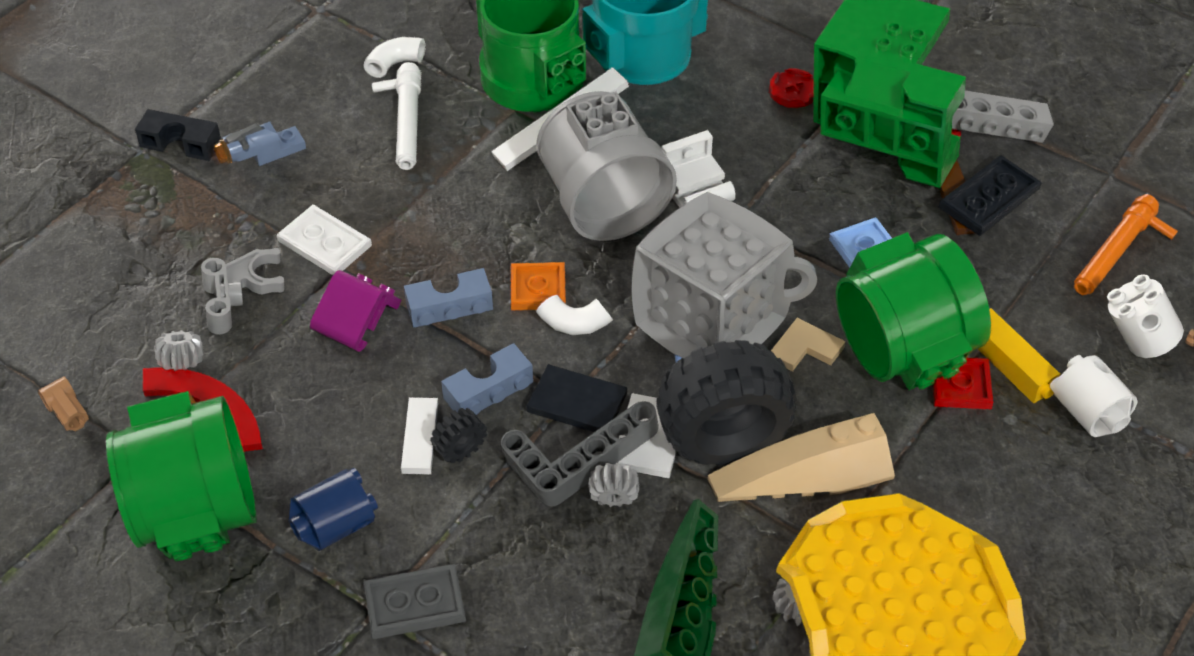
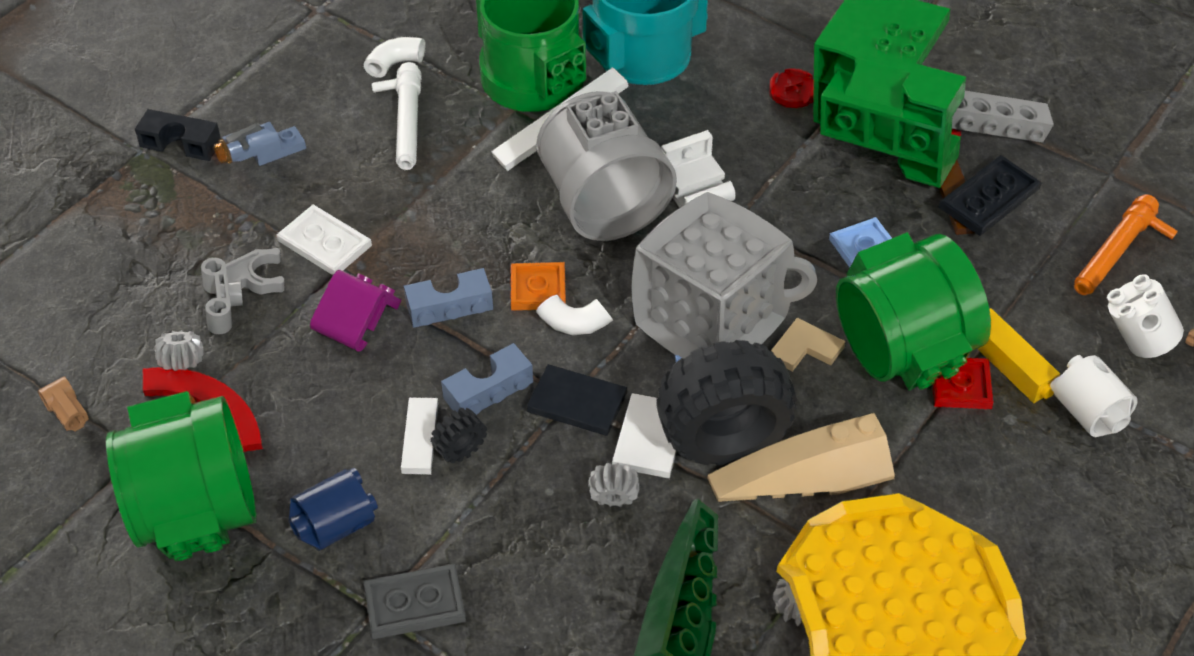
dark grey beam [501,401,659,506] -> none

